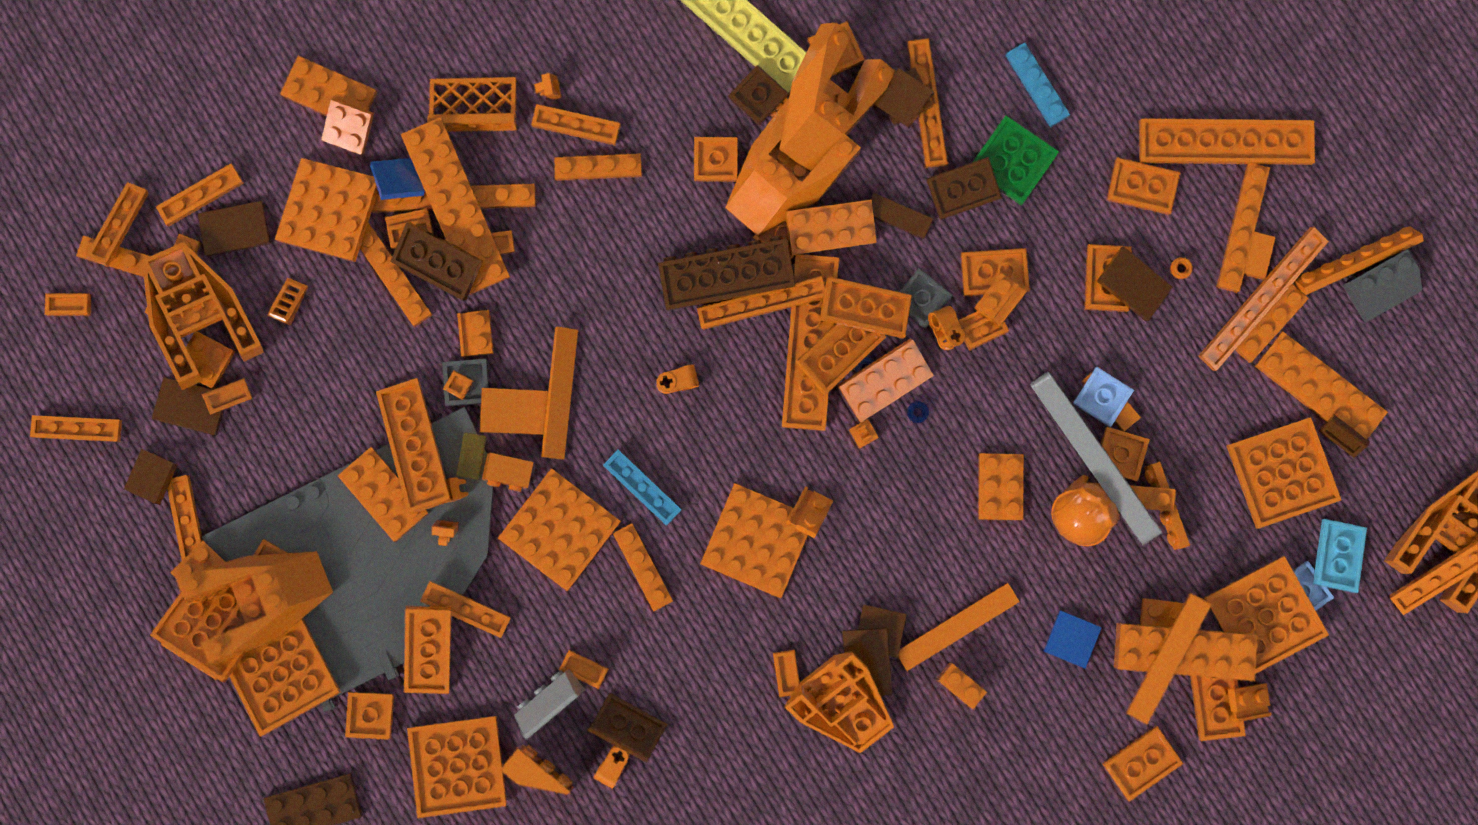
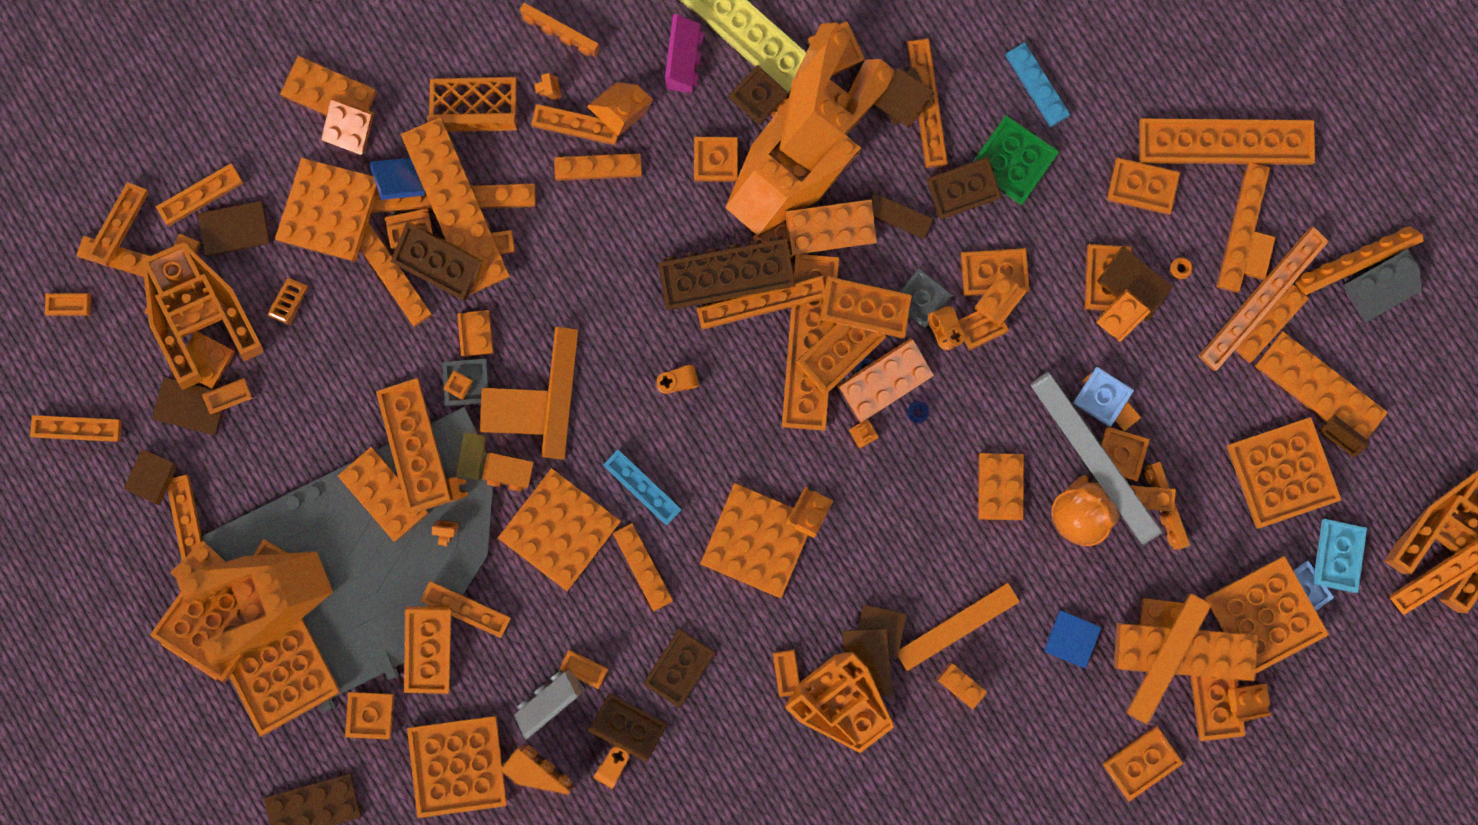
none -> orange plate [520,3,600,57]
none -> orange slope [587,82,653,136]
none -> reddish brown tile [643,628,716,709]
none -> dark pink slope [665,14,704,93]
none -> orange plate [1096,289,1151,342]

